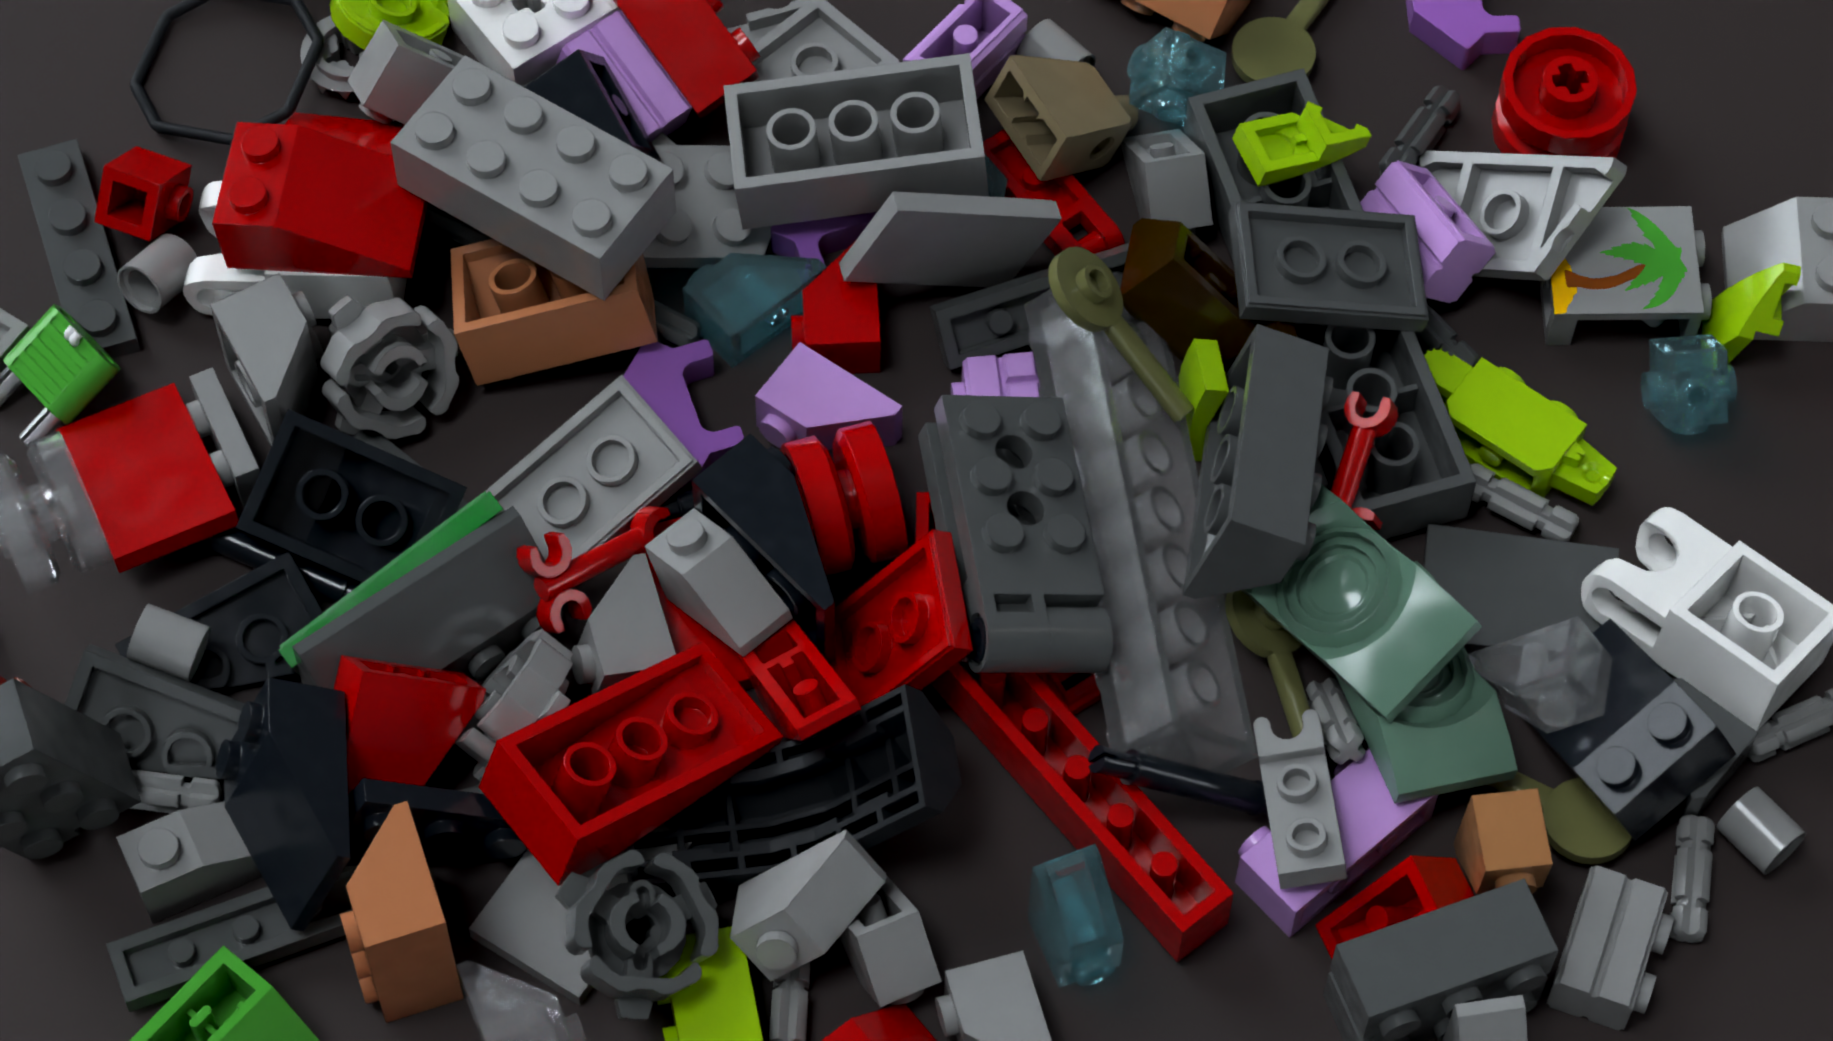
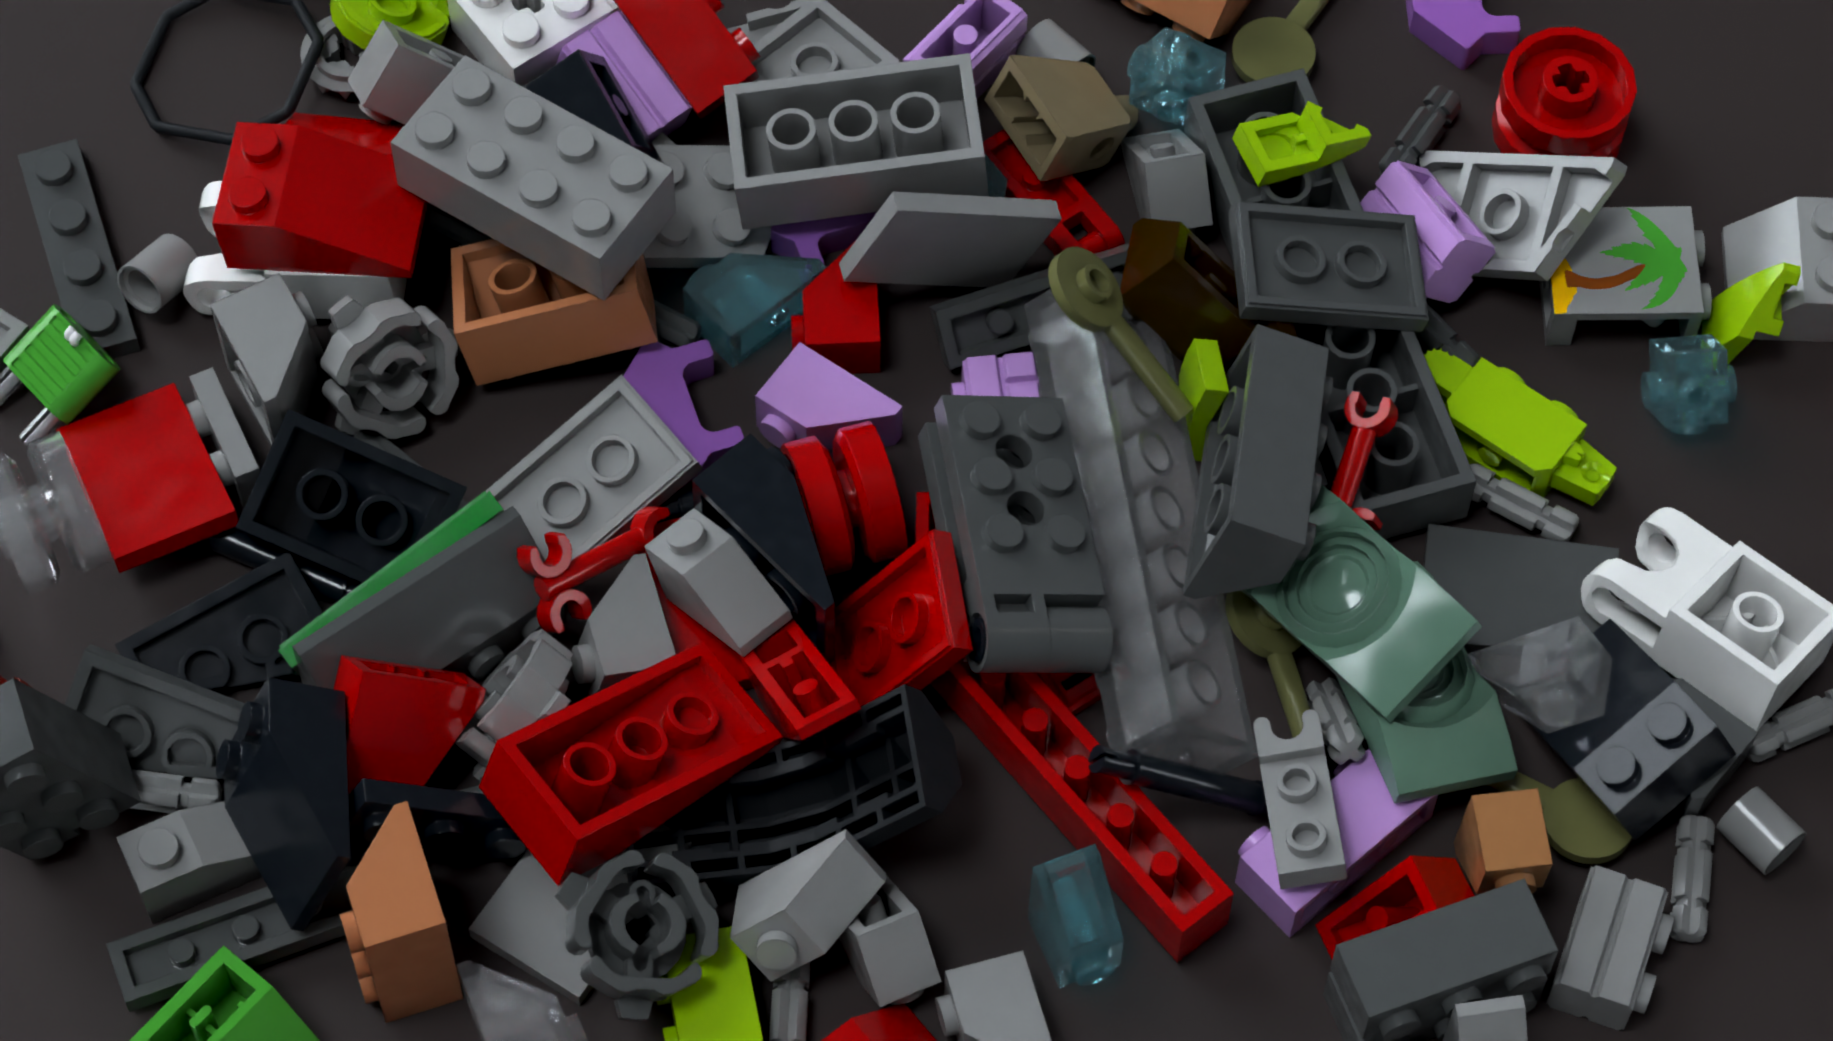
red brick [94,146,193,241] -> none
light grey beam [127,603,211,682] -> none

